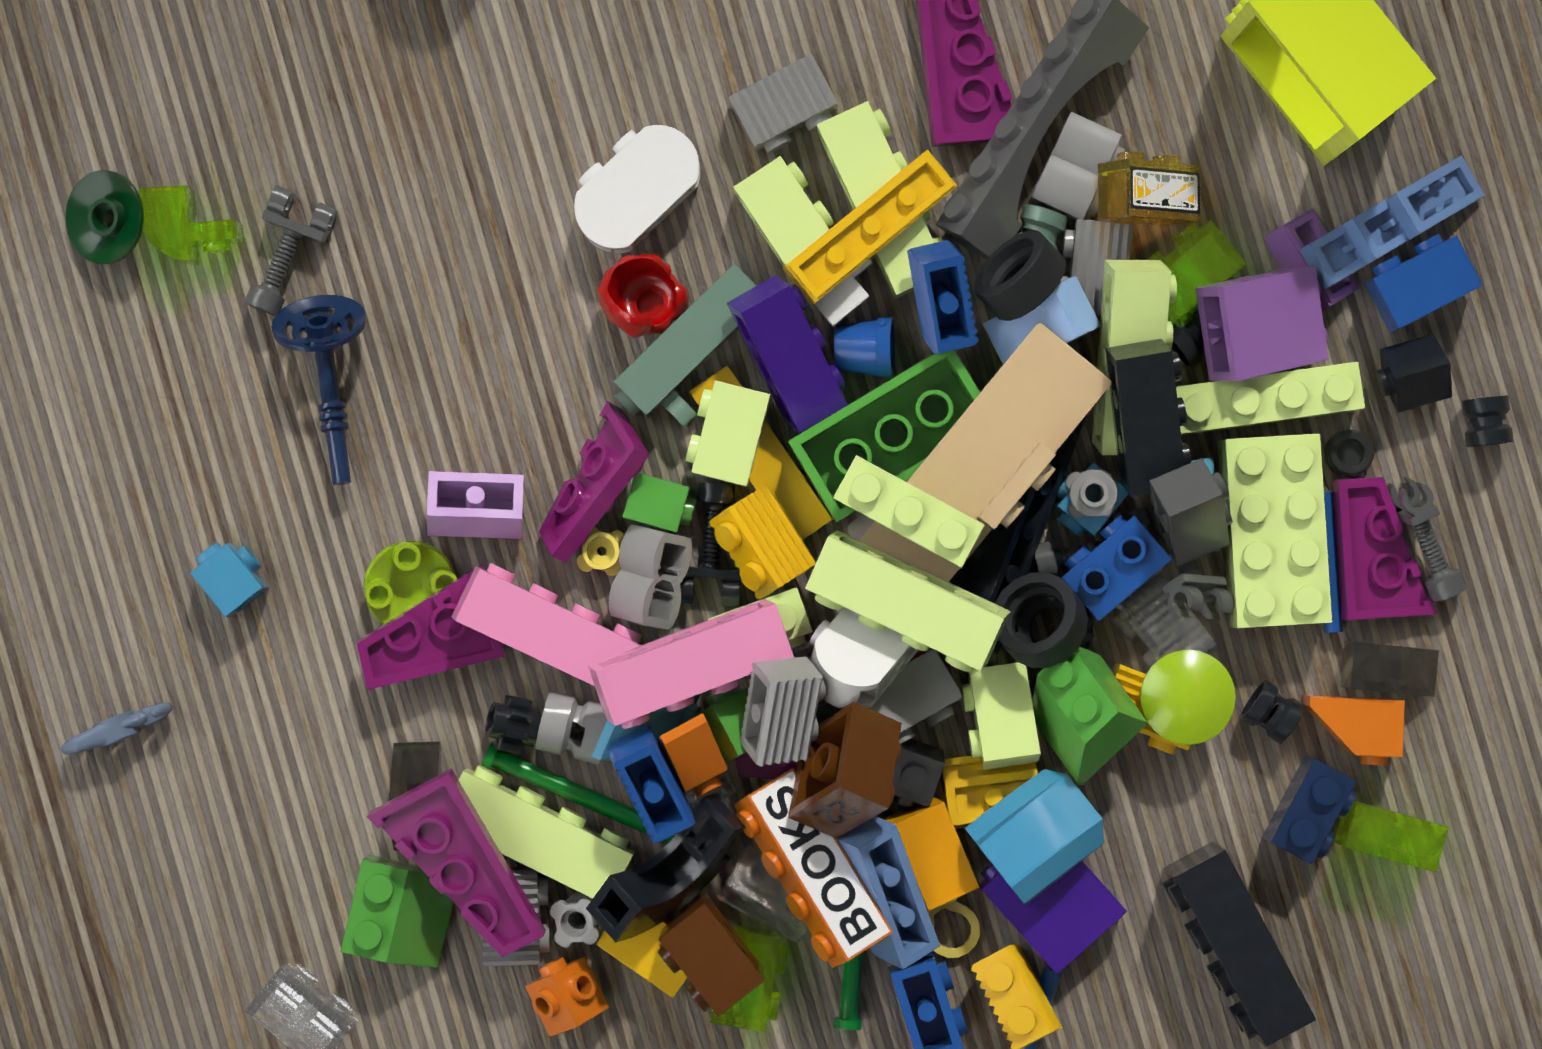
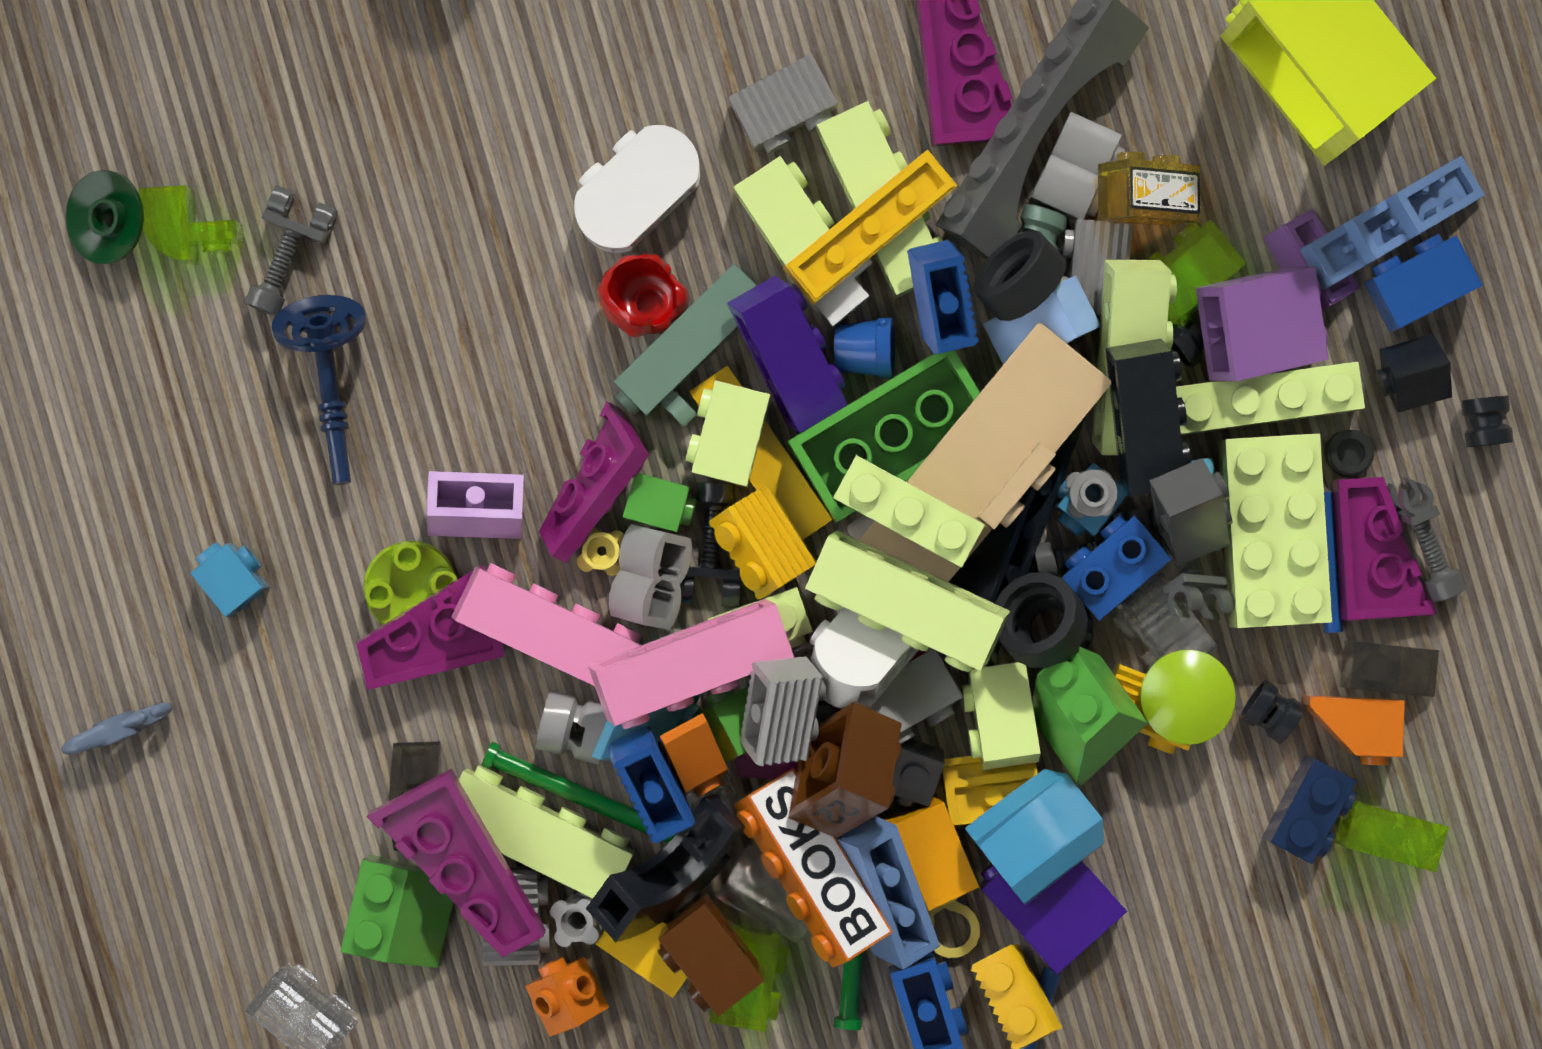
black gear [485,695,541,754] -> none
black brick [1162,842,1316,1047] -> none

